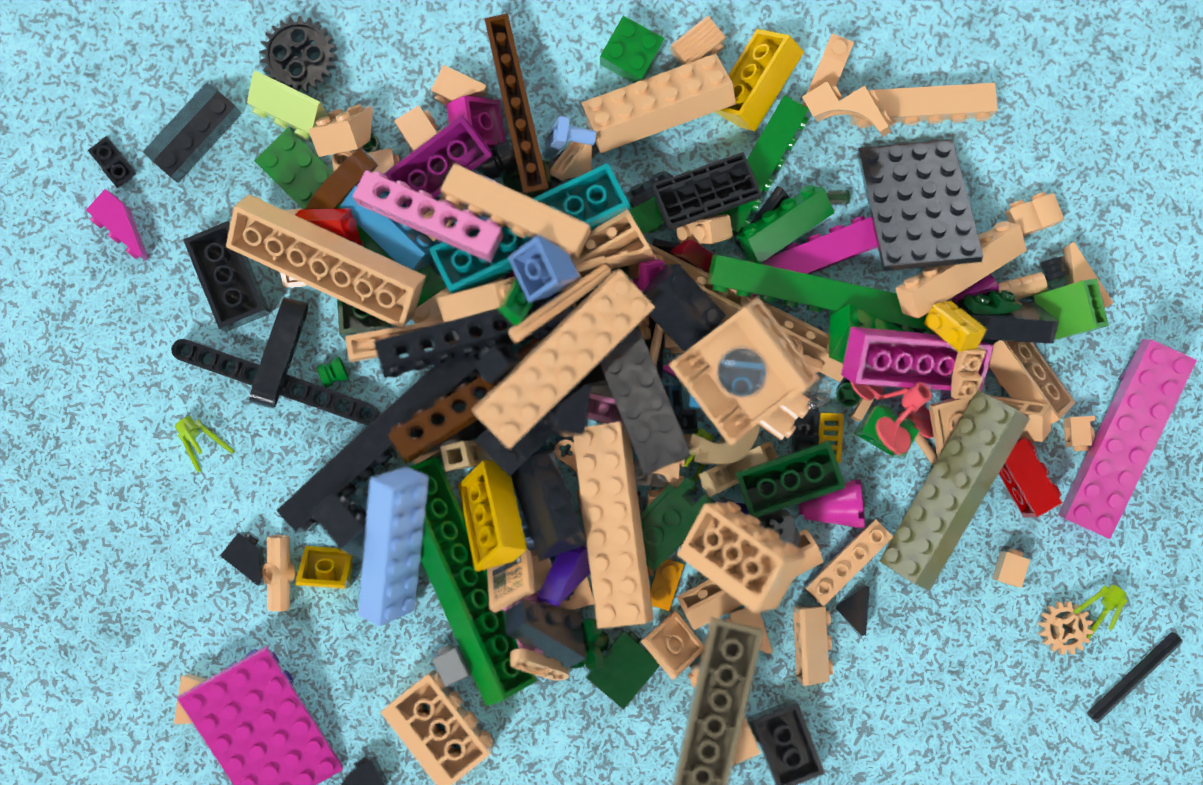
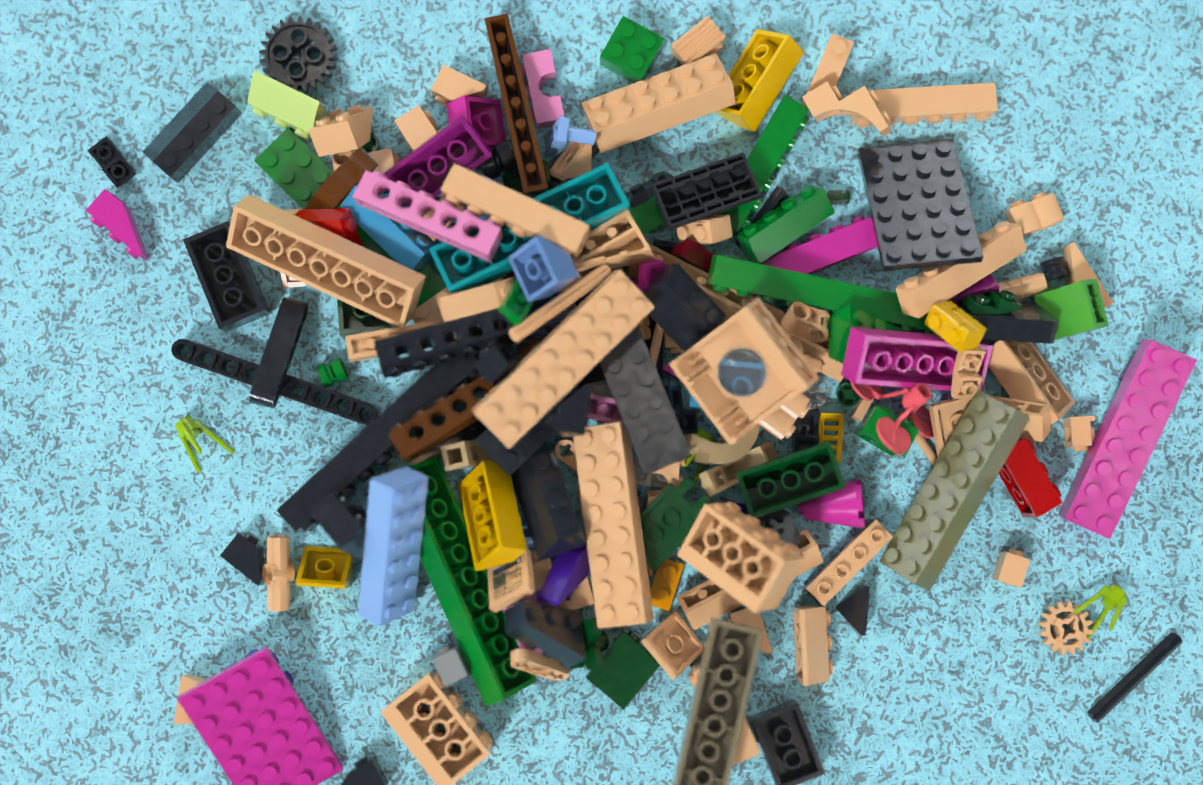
none -> bright pink arch [519,49,564,130]
none -> light nougat piece [781,302,830,342]

